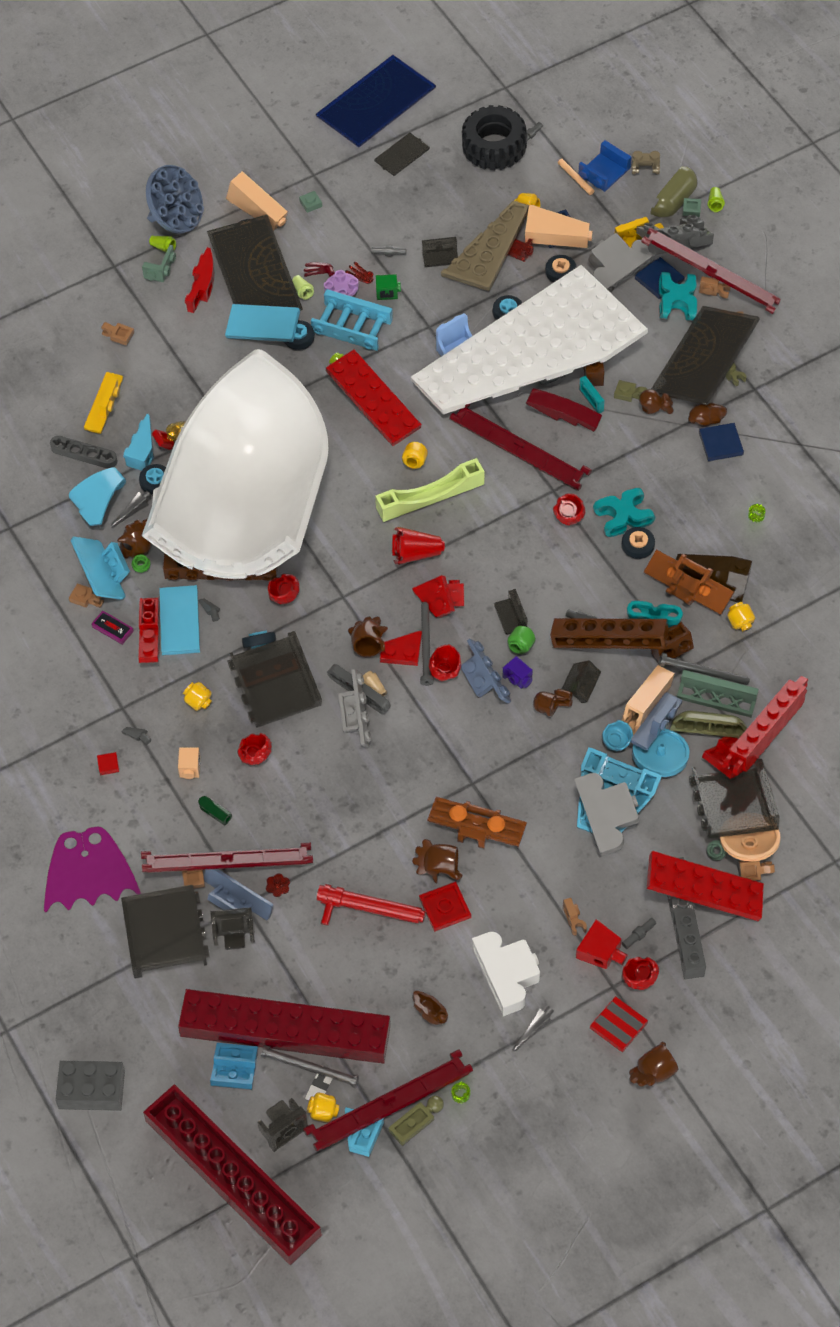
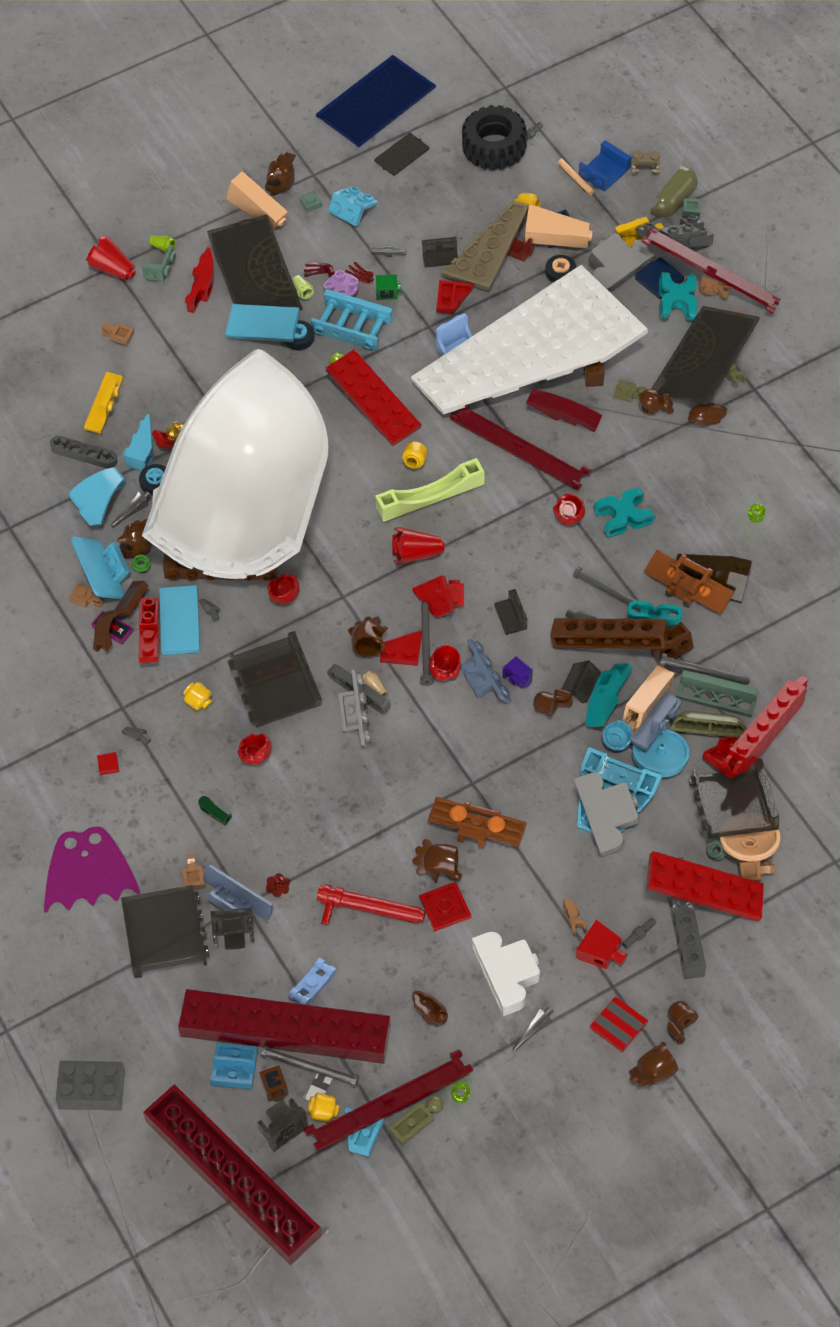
piece [141,842,313,873] -> none
sand blue bracket [146,165,204,234] -> none
light nougat brick [178,748,200,779] -> none
black wheel [242,630,276,649] -> none
wheel [492,295,522,320] -> none
bright green head [507,626,536,654] -> none
teal tile [579,376,605,413] -> none
black wheel [621,527,655,559] -> none
red hair [622,957,659,990] -> none
dark blue tile [699,423,744,461] -> none
lime cone [708,187,725,212] -> none
yellow head [727,602,755,631] -> none
none -> red cone [86,235,136,280]
none -> reddish brown piece [93,580,149,652]
none -> reddish brown brick [259,1065,288,1102]
none -> reddish brown piece [265,151,296,195]
none -> light blue plate [288,958,337,1005]
none -> medium azure bracket [328,186,378,226]
none -> red wing [436,280,473,314]
none -> dark grey bar [573,566,641,612]
none -> teal slope [585,663,633,727]
none -> reddish brown piece [667,1001,698,1044]

